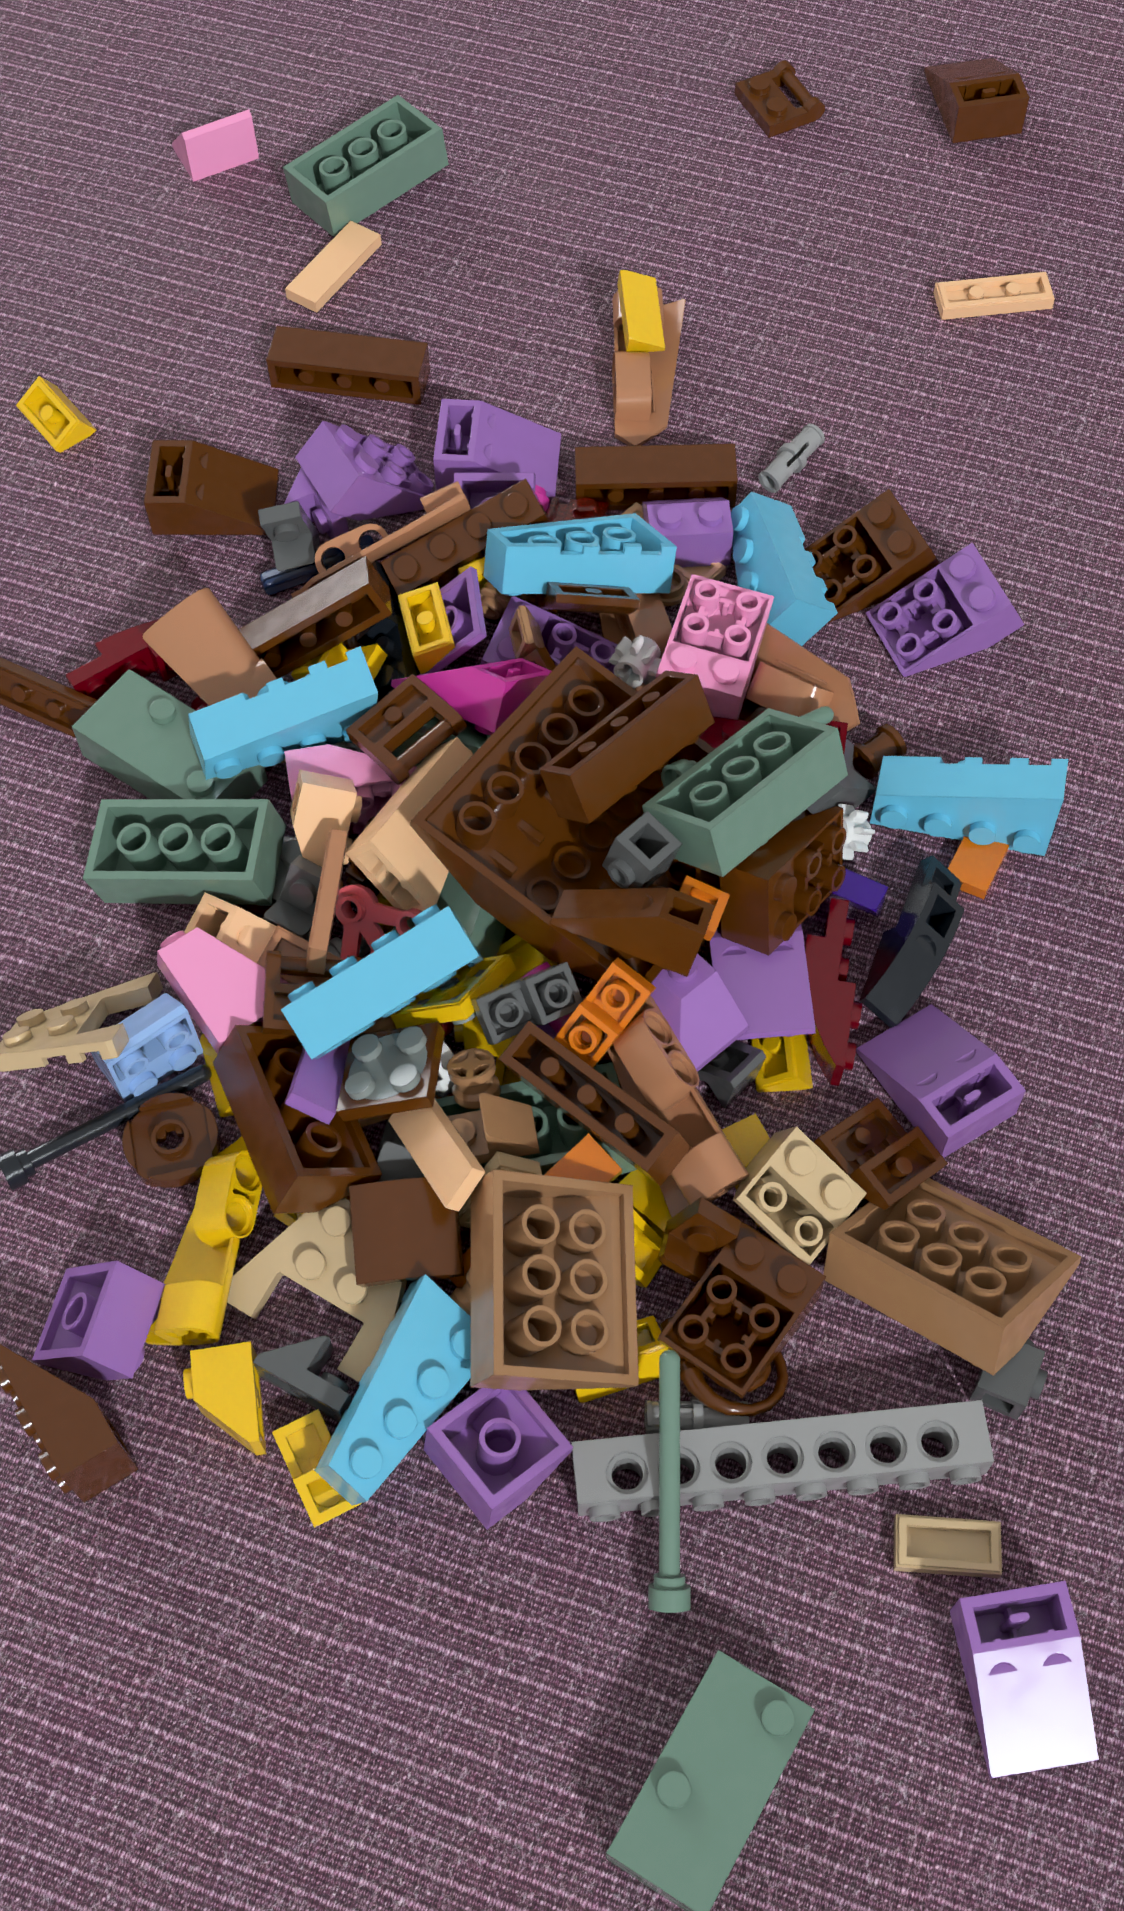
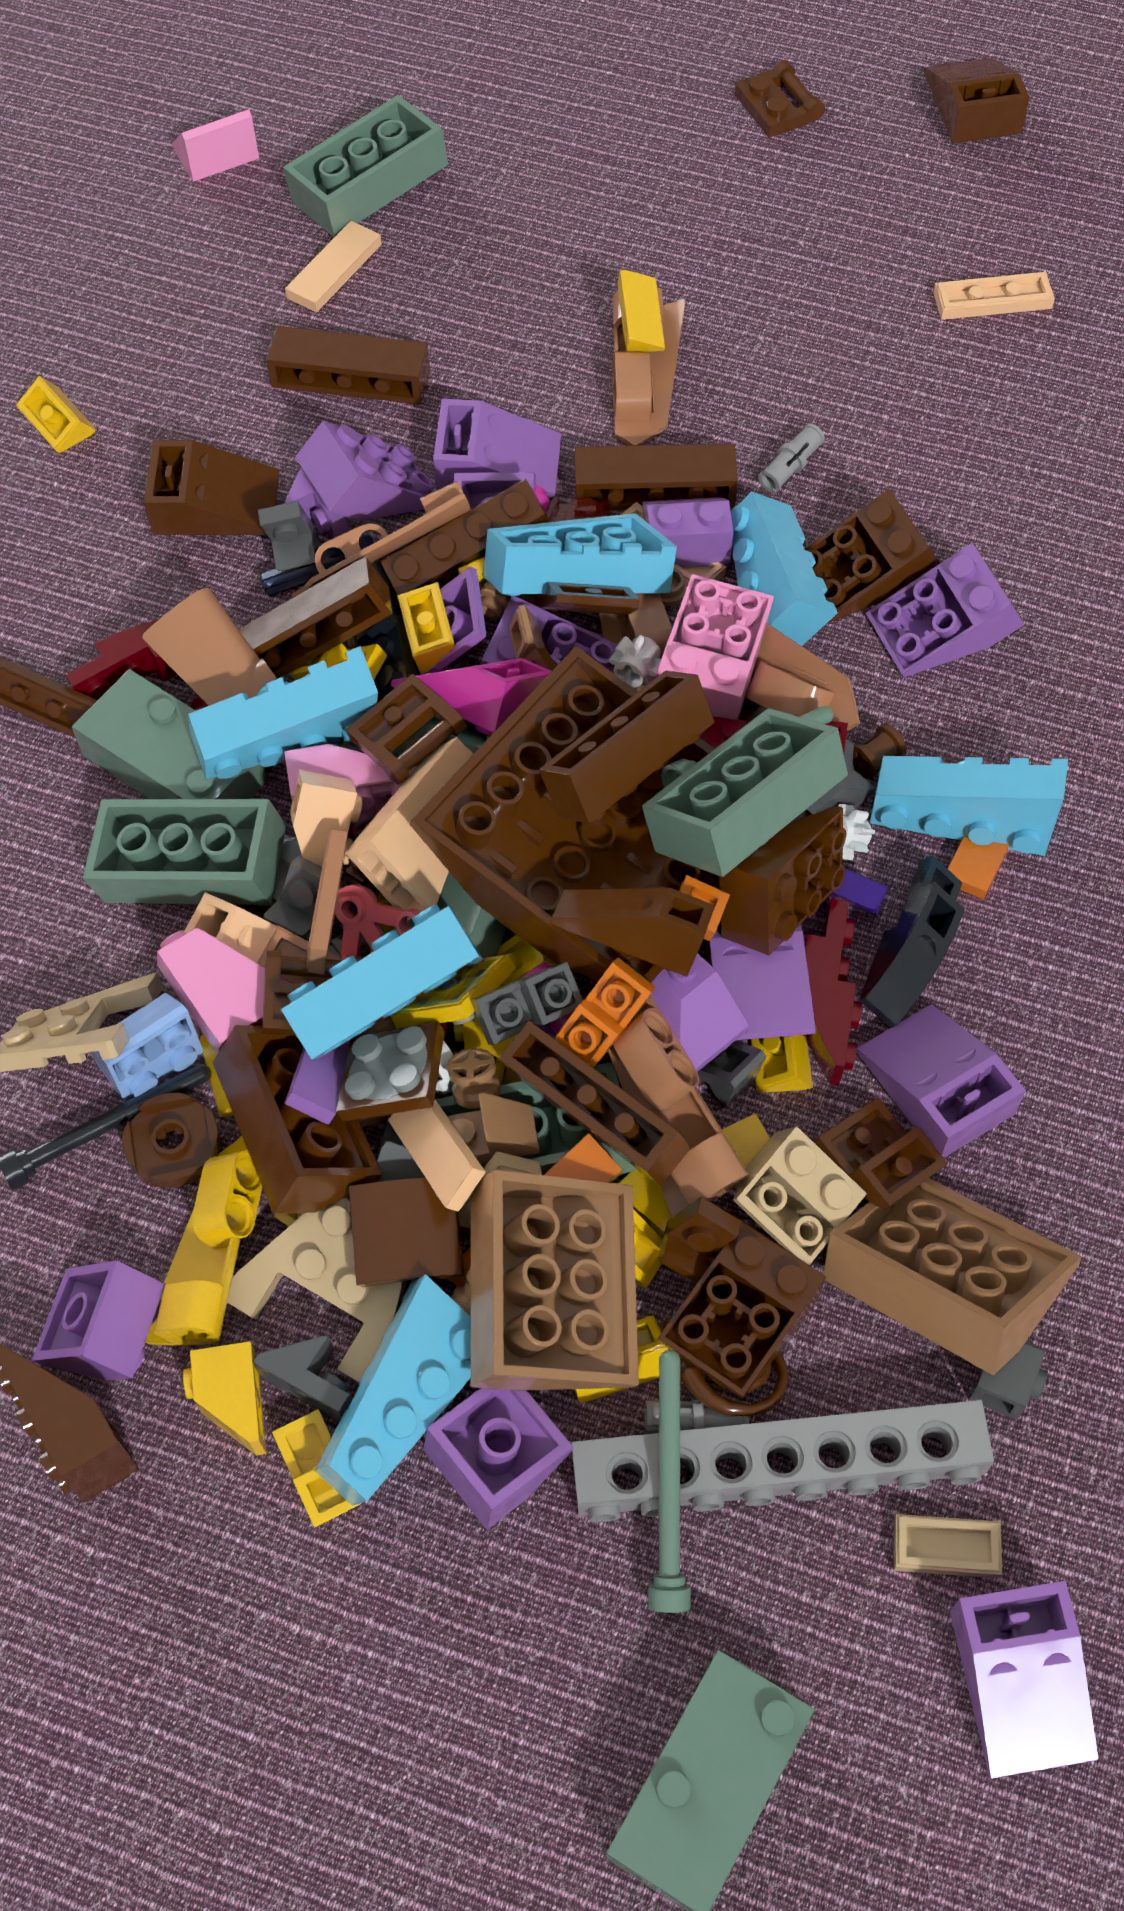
dark grey brick [602,811,682,889] -> none

